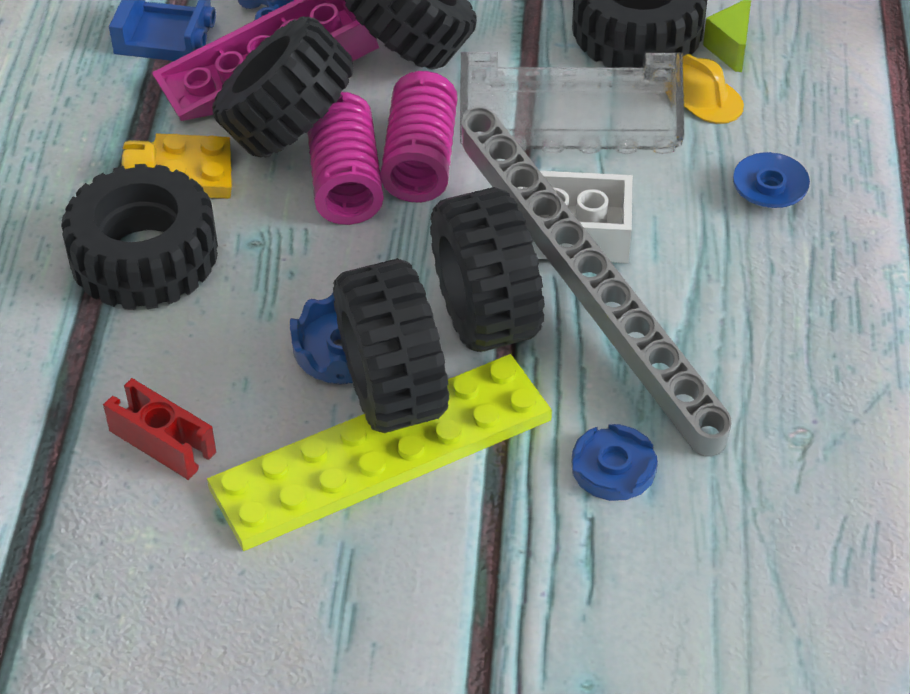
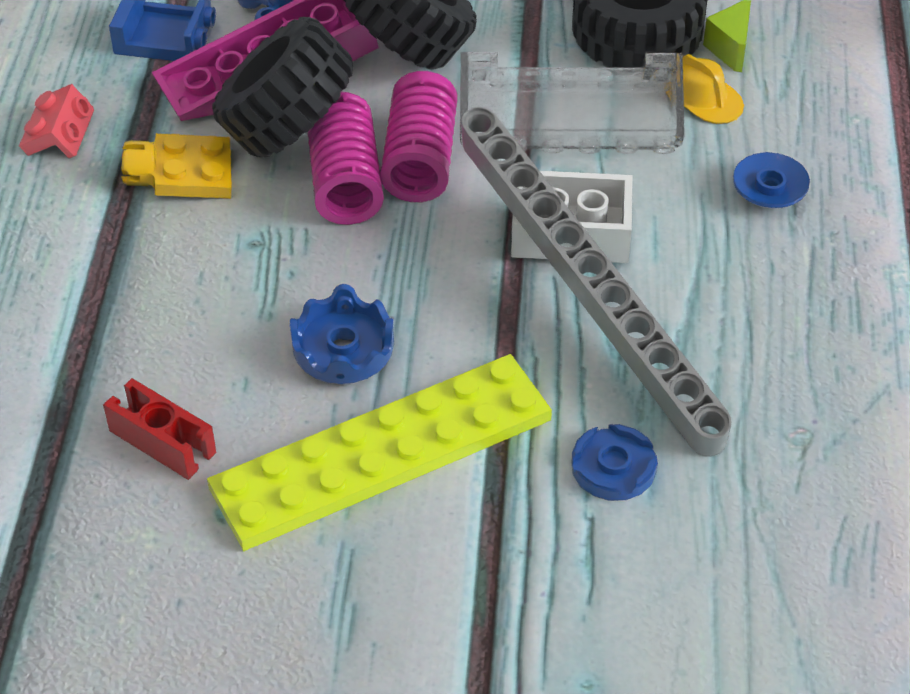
black tyre [61,164,218,310] -> none
black tyre [333,258,449,433] -> none
black tyre [430,187,545,352] -> none
none -> coral bracket [19,84,94,158]

